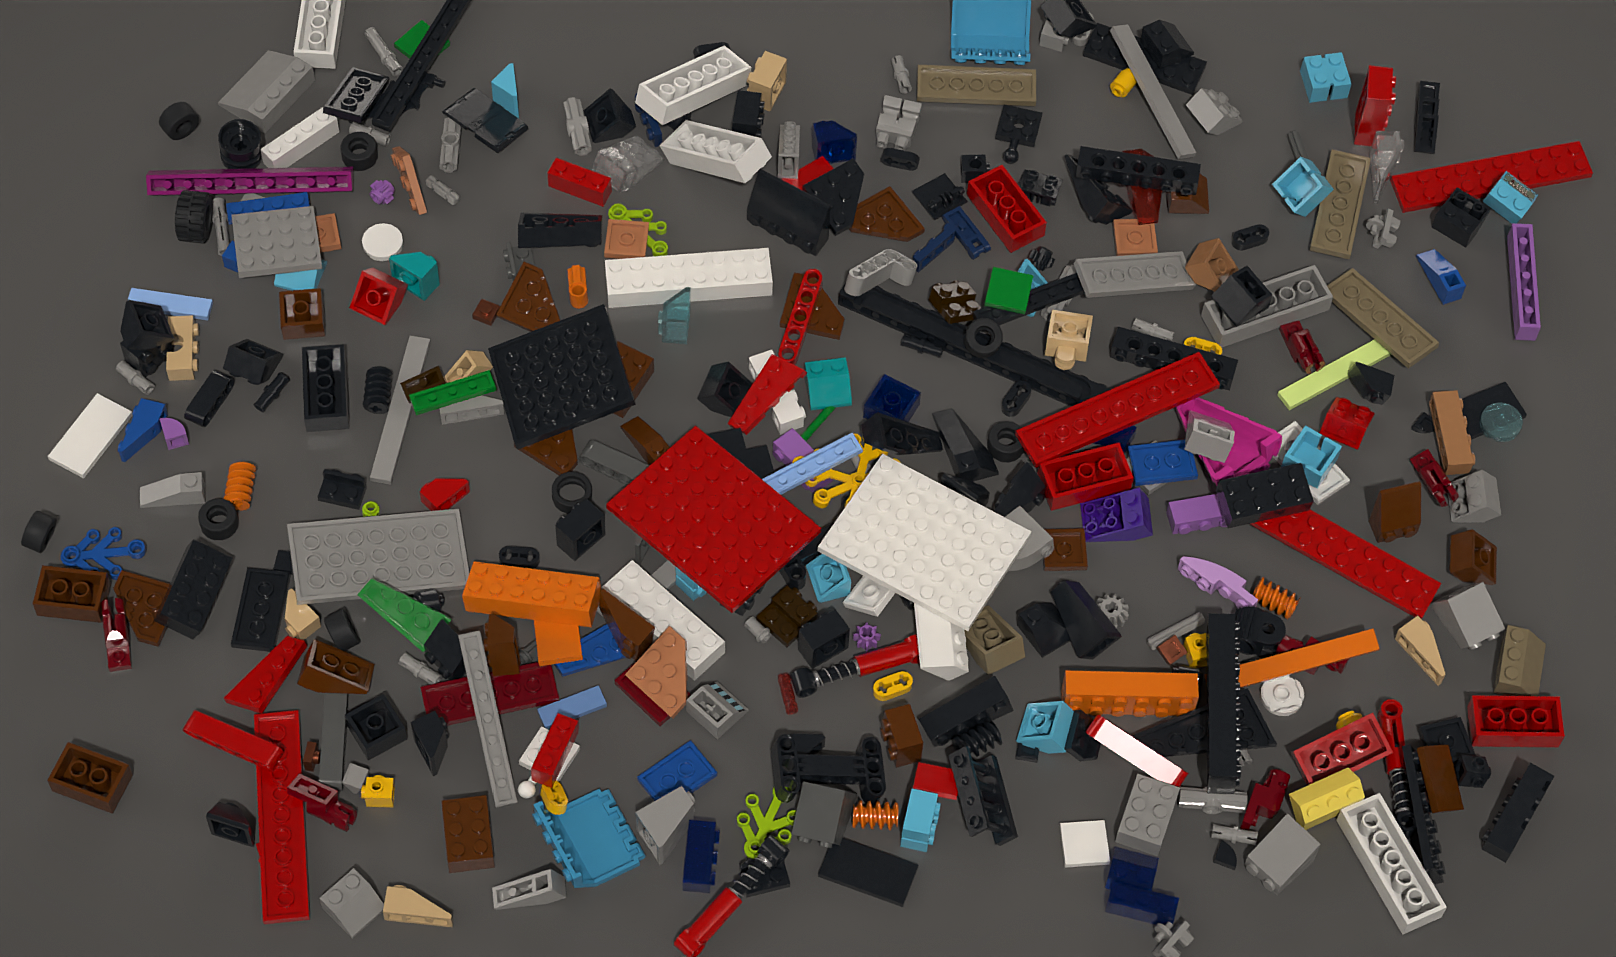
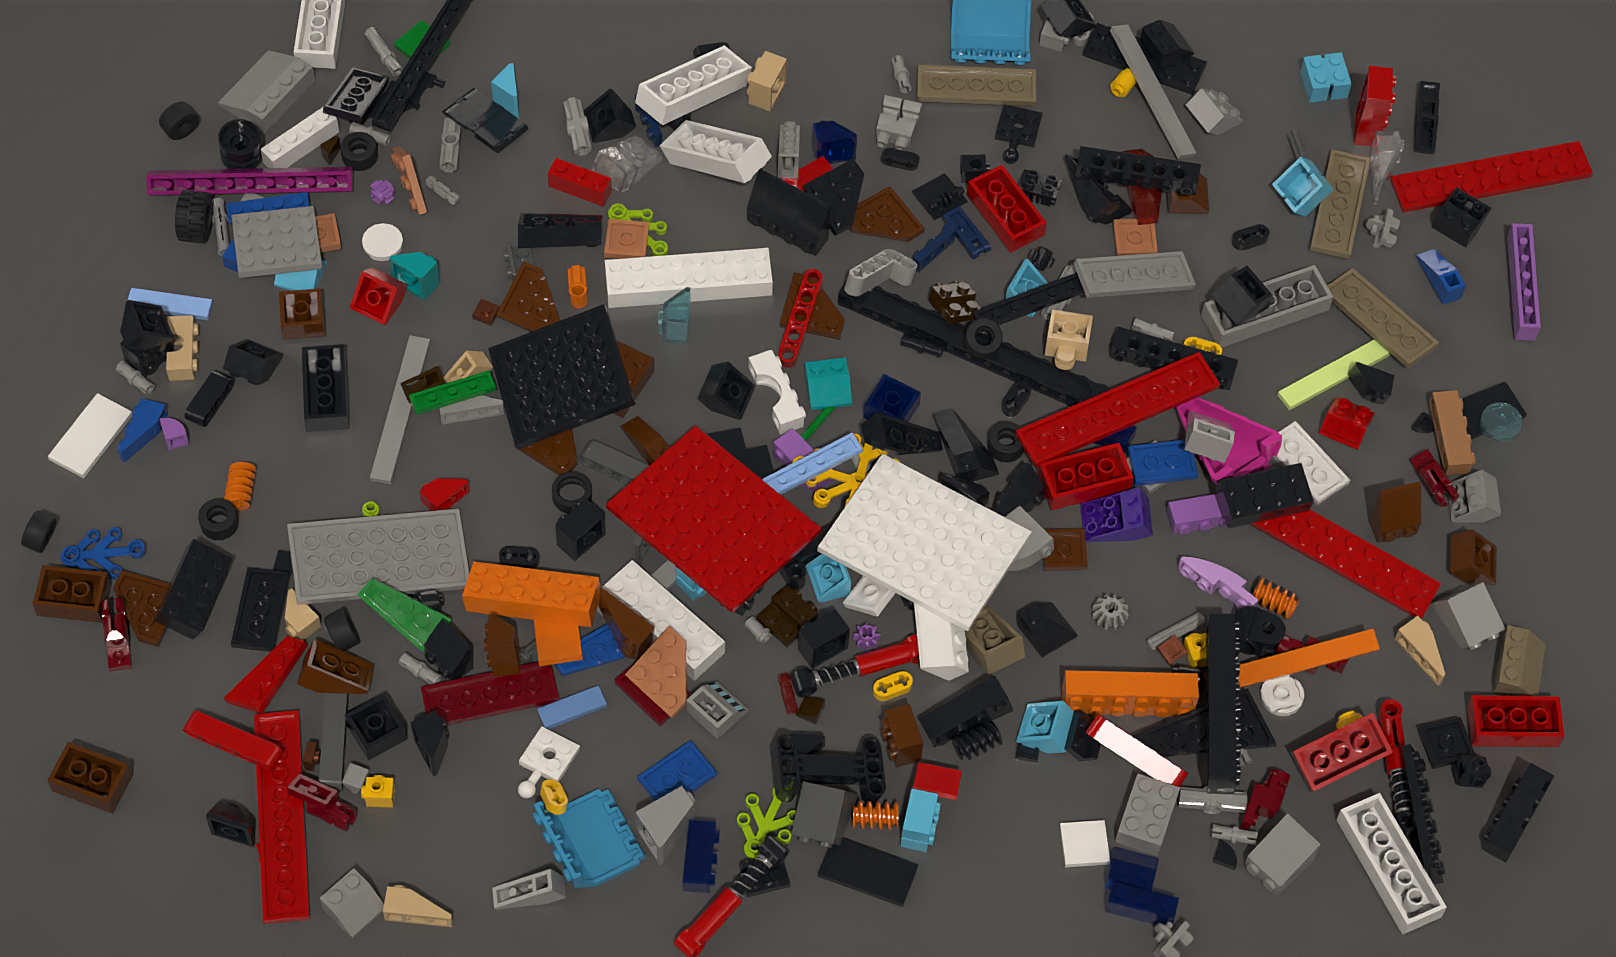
light grey slope [140,472,205,508] -> none
black pin [253,372,290,413] -> none
black bracket [317,469,367,510] -> none
black piece [362,366,393,414] -> none
reddish brown brick [441,795,495,873] -> none
light grey tile [458,631,518,808] -> none
red brick [531,713,578,788] -> none
red wing [728,354,807,435] -> none
black brick [732,90,765,138] -> none
black fence [949,746,1018,846] -> none
green tile [984,267,1034,314] -> none
black slope [1051,580,1122,660] -> none
medium nougat slope [1185,238,1239,292] -> none
dark red plate [1279,320,1325,374] -> none
medium azure piece [1281,425,1342,489] -> none
light yellow slope [1289,768,1365,830] -> none
reddish brown tile [1417,745,1464,814] -> none
medium azure slope [1483,171,1538,224] -> none
none -> dark brown slope [320,136,341,165]
none -> dark brown slope [796,697,825,724]

